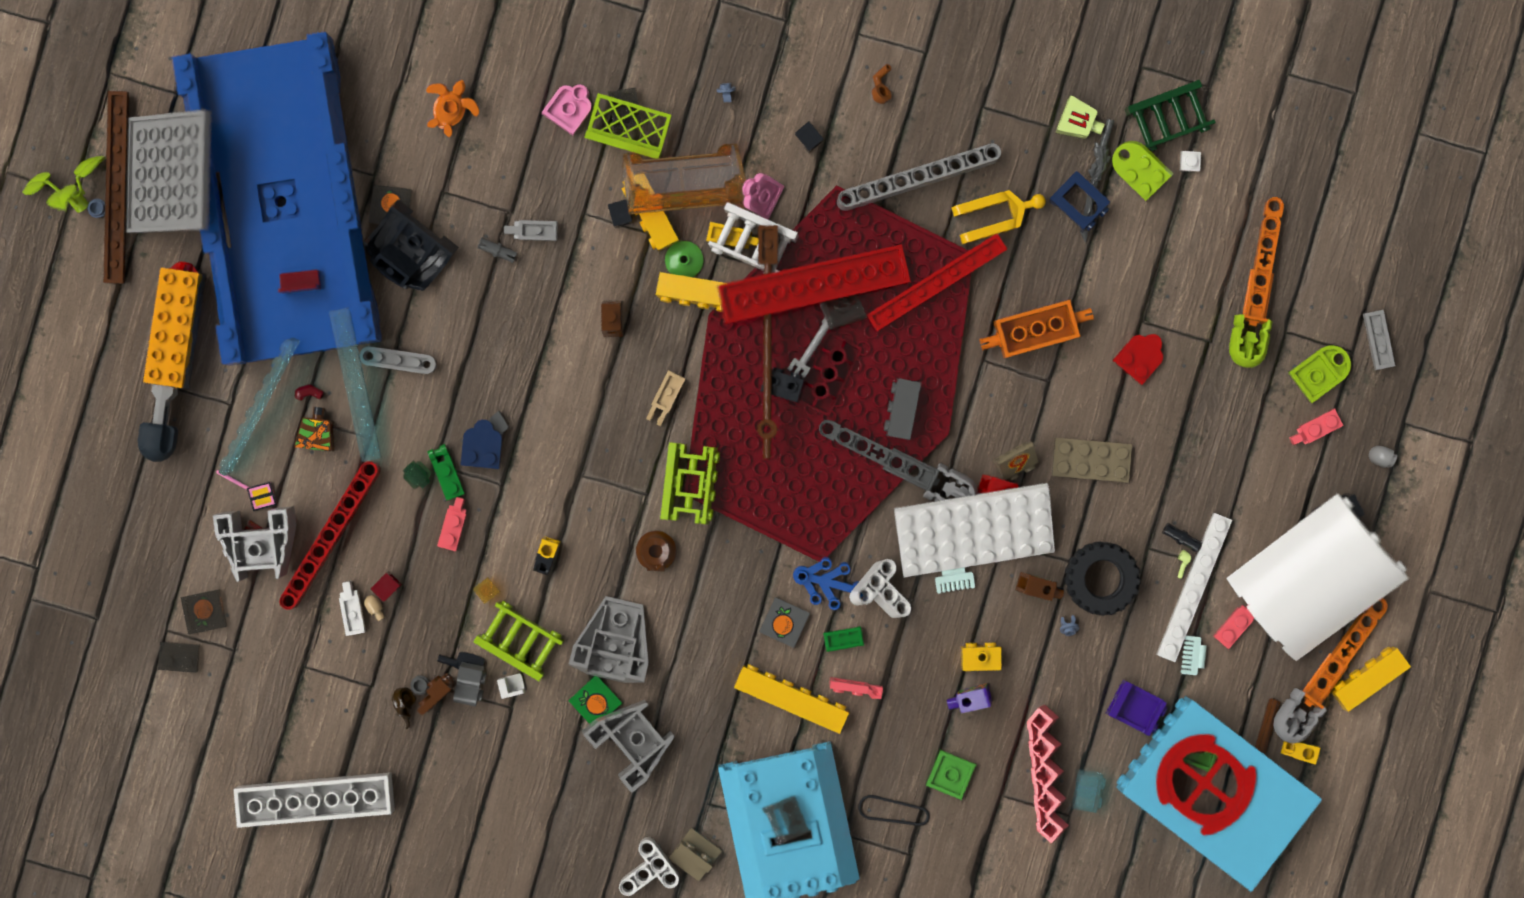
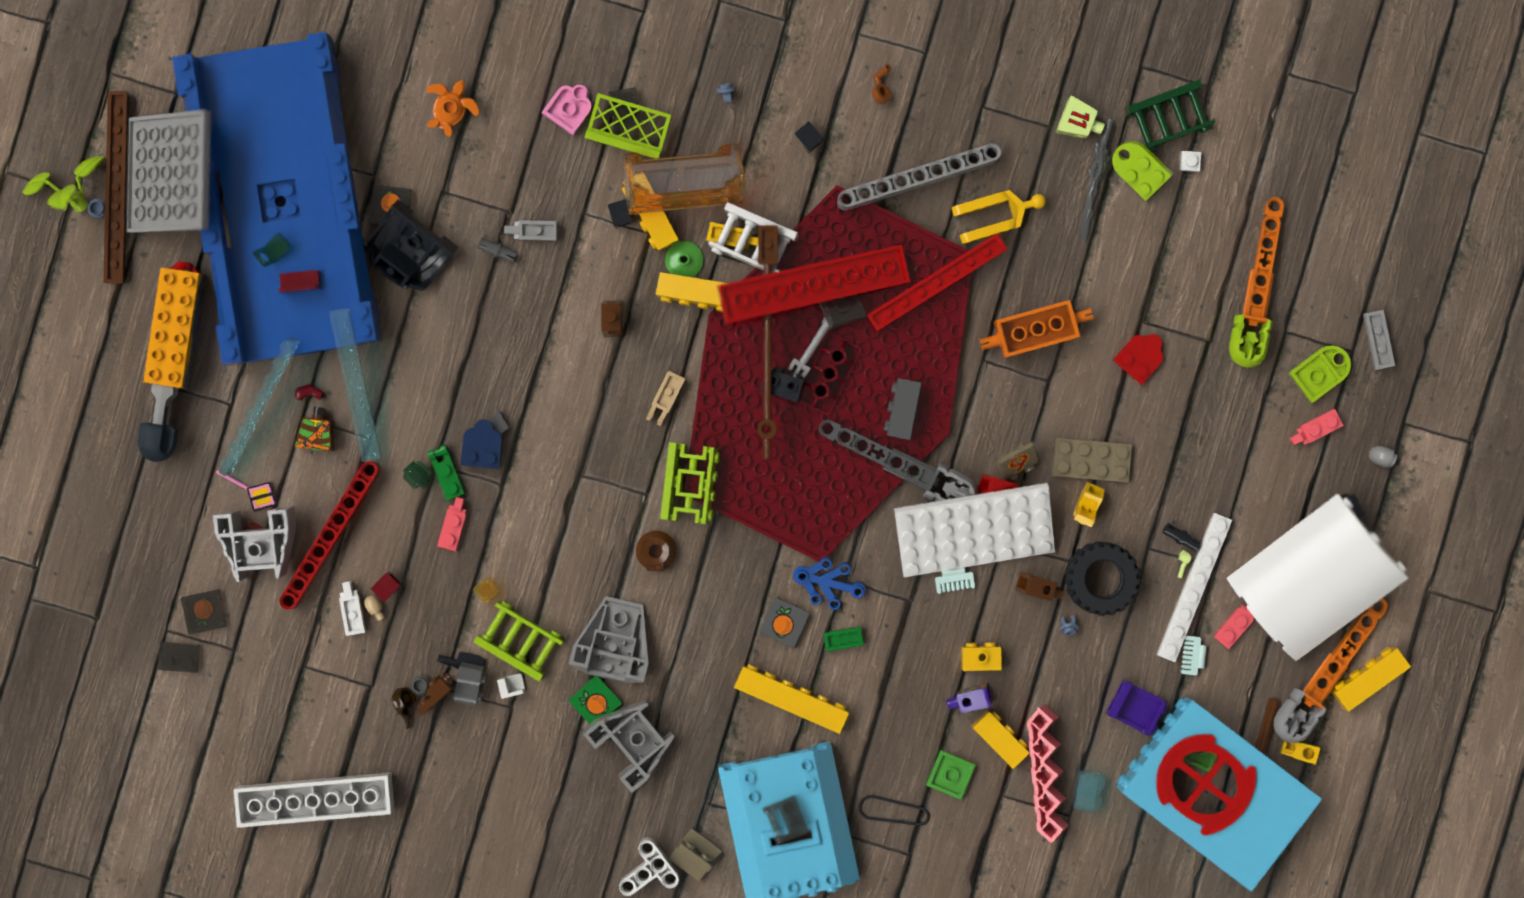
light grey plate [359,346,437,374] -> none
leg [533,536,561,576] -> none
bright pink plate [742,173,785,220] -> none
coral hinge [829,677,883,699] -> none
white beam [850,559,911,618] -> none
dark blue panel [1049,171,1110,233] -> none
none -> bracket [252,233,291,267]
none -> yellow brick [971,710,1029,769]
none -> yellow brick [1073,482,1105,527]

